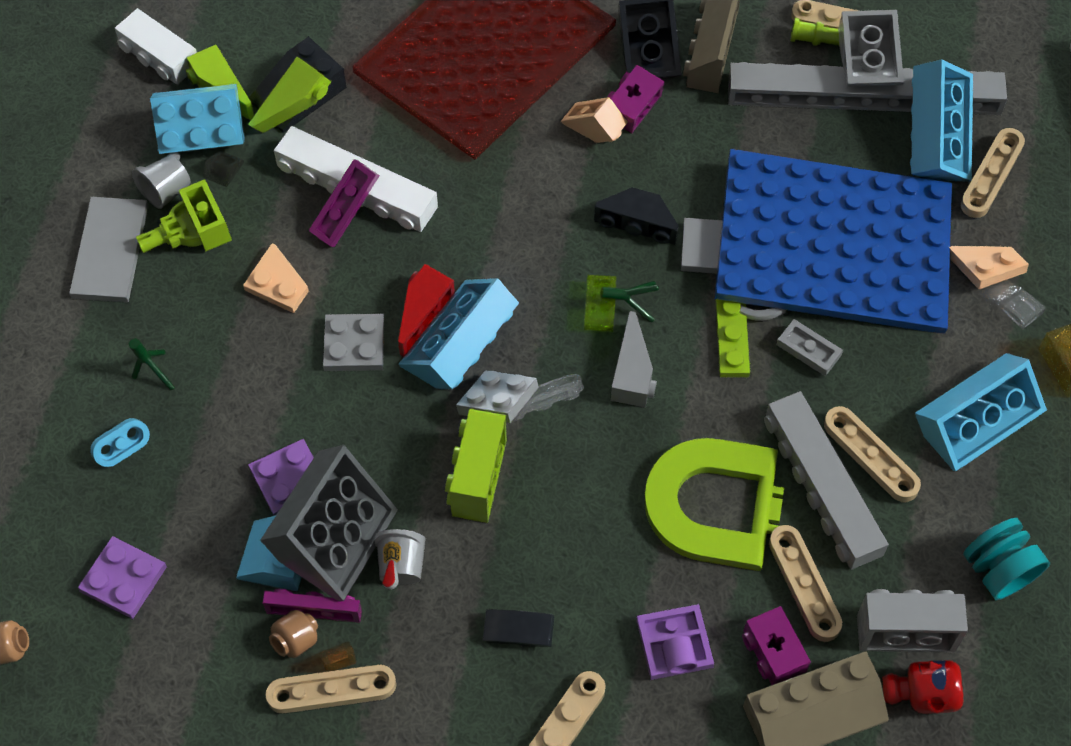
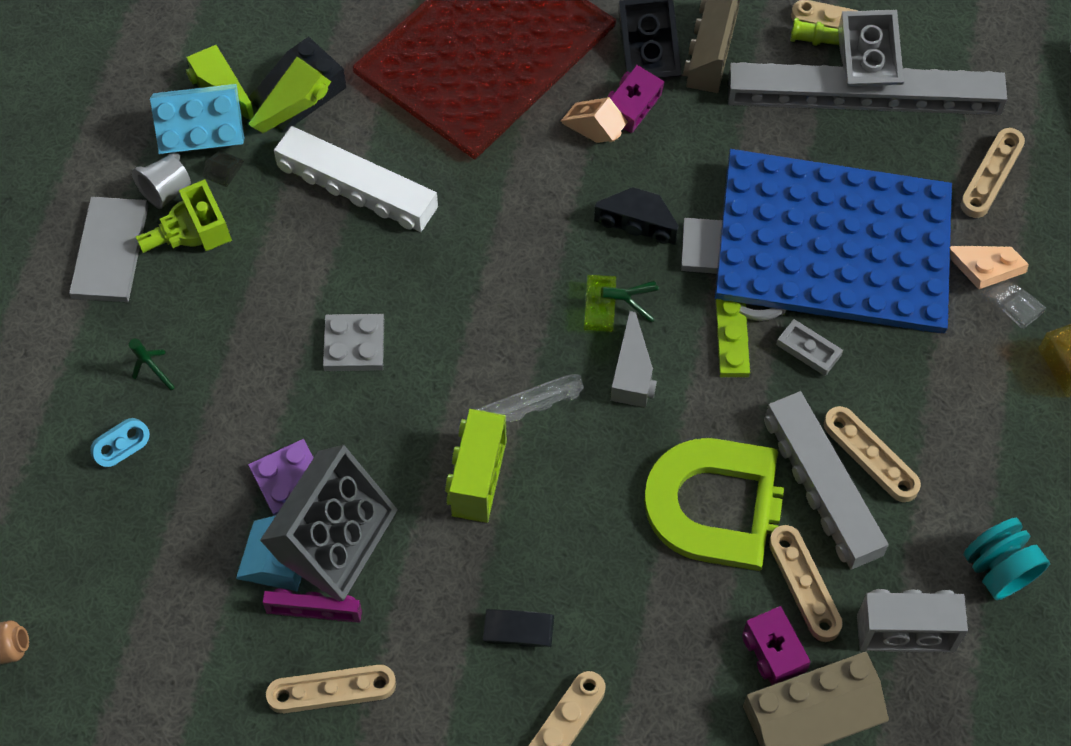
medium lavender plate [78,536,167,619] -> none
white brick [115,8,197,85] -> none
light nougat wing [243,243,309,313] -> none
medium nougat head [269,610,318,658] -> none
magenta plate [309,159,380,247] -> none
clear orange slope [319,642,356,672] -> none
light grey hat [375,529,426,590] -> none
red slope [398,264,455,357] -> none
medium azure slope [398,278,519,389] -> none
light grey plate [456,370,539,423] -> none
medium lavender plate [637,604,714,680] -> none
red piece [883,660,964,714] -> none
medium azure slope [910,59,973,182] -> none
medium azure slope [915,353,1047,471] -> none

